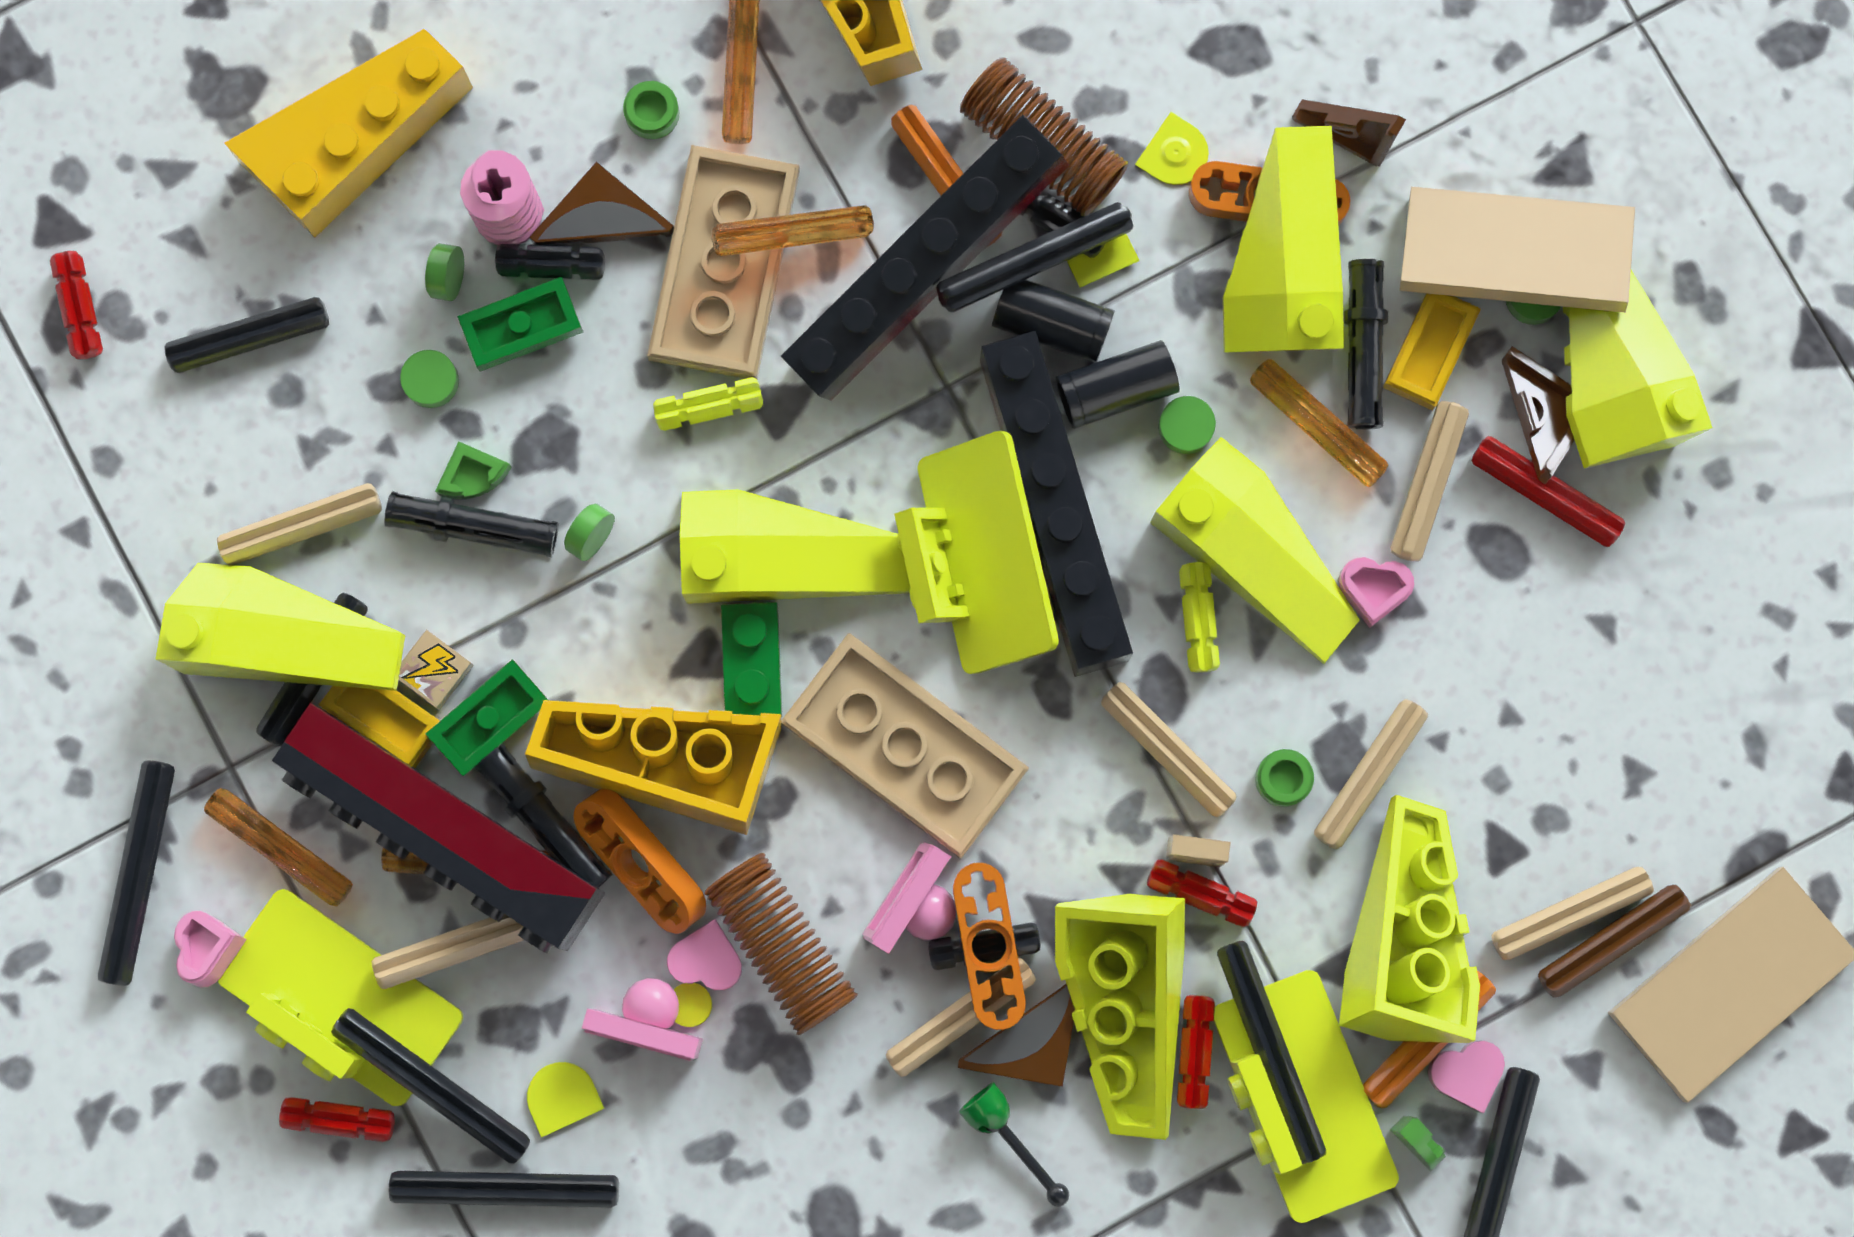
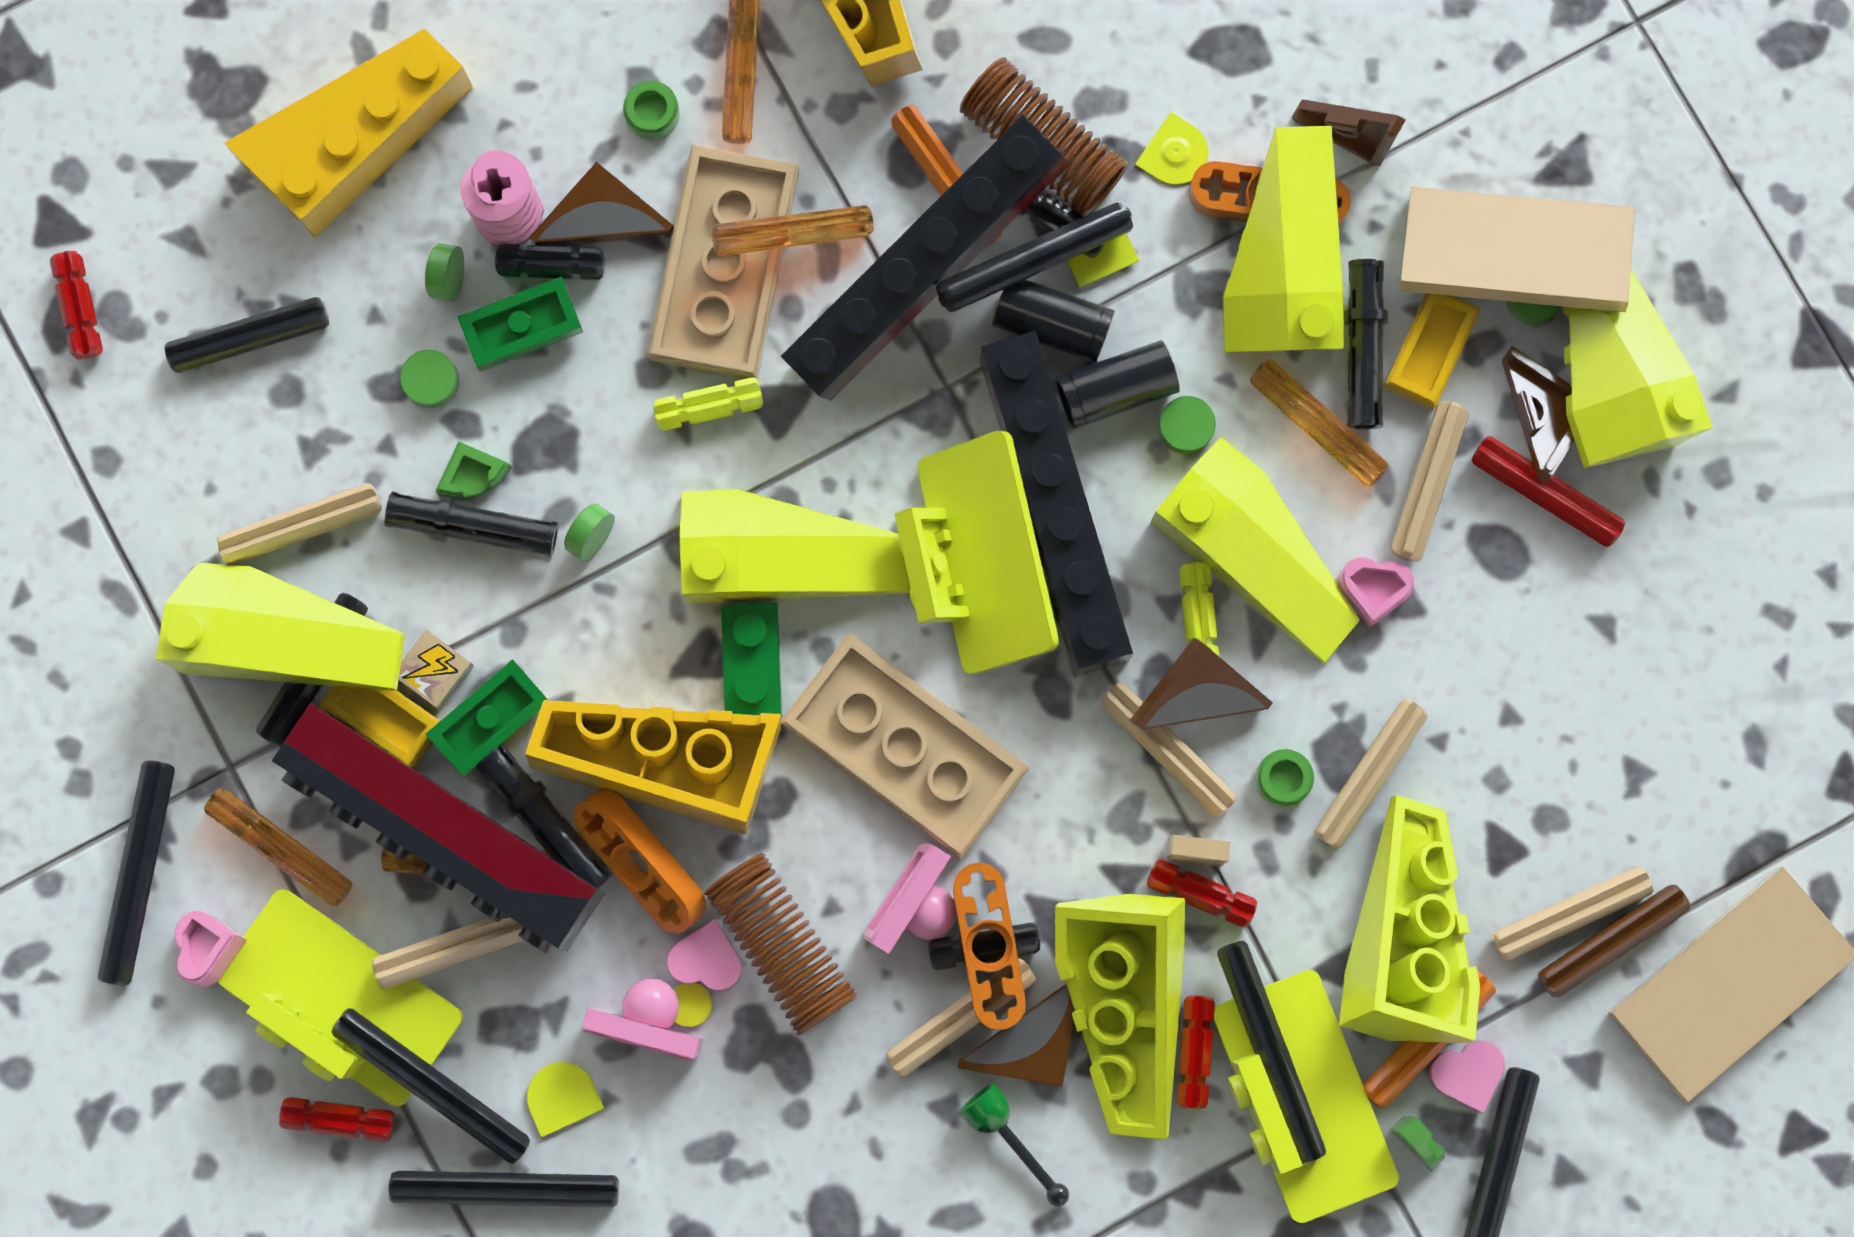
none -> tile [1129,638,1273,730]

